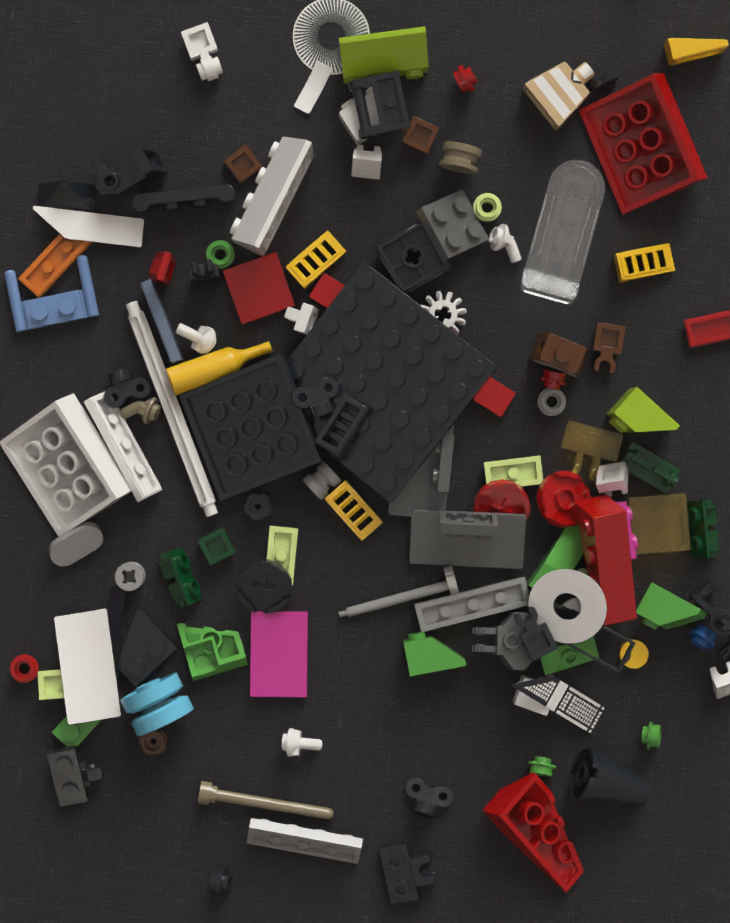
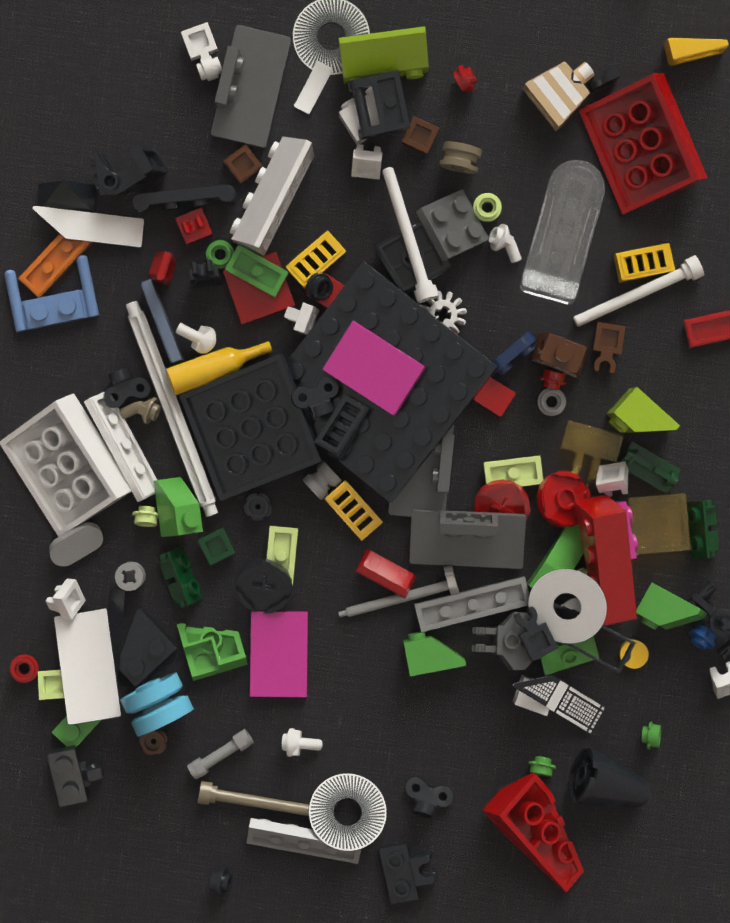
none -> white tile [46,579,86,620]
none -> yellowish green plate [132,506,159,527]
none -> bright green slope [154,477,203,537]
none -> red tile [175,207,213,246]
none -> light grey bar [187,729,254,780]
none -> dark grey bracket [211,25,291,148]
none -> bright green plate [225,245,289,298]
none -> black plate [306,272,333,301]
none -> sticker [309,774,386,851]
none -> dark pink tile [322,321,426,416]
none -> red tile [355,550,416,598]
none -> white piece [382,167,439,303]
none -> dark blue plate [492,331,536,377]
none -> white piece [573,255,704,327]

